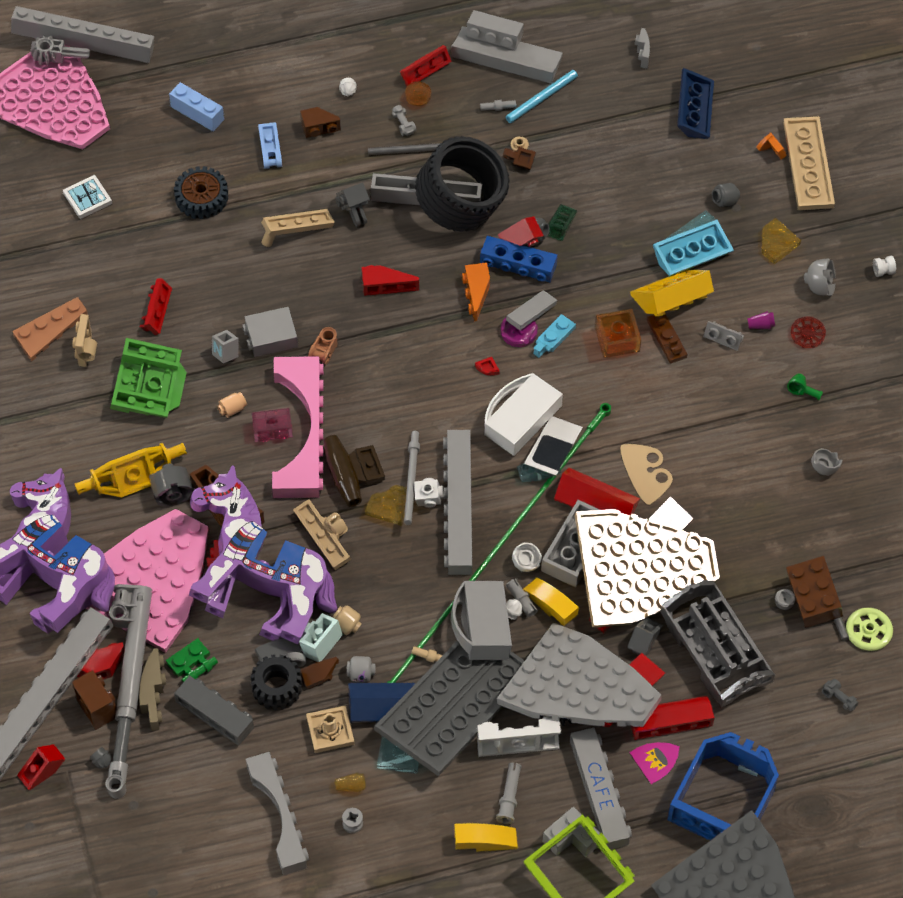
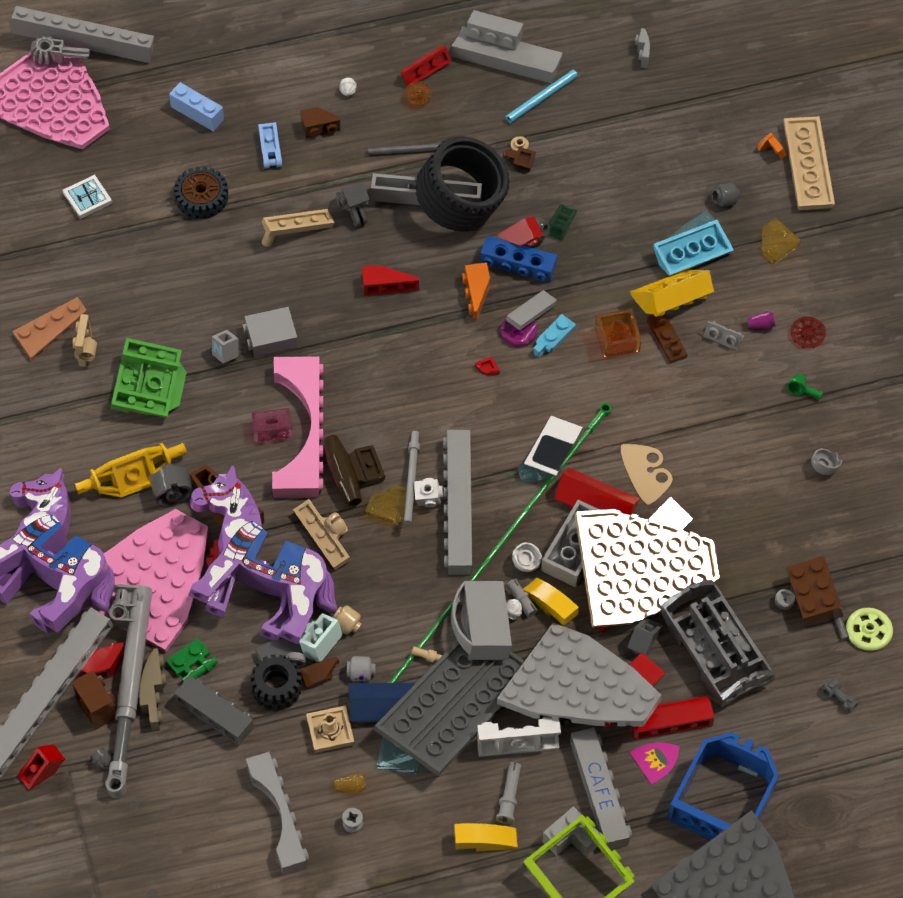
red plate [140,278,172,335] -> none
light nougat brick [217,392,247,418] -> none
nougat piece [308,327,338,365] -> none
light grey bar [392,105,416,136] -> none
light grey bar [480,100,516,111] -> none
white piece [484,373,563,456] -> none
dark blue slope [677,68,714,139] -> none
light grey cylinder [804,259,835,295] -> none
white wheel [873,256,896,277] -> none

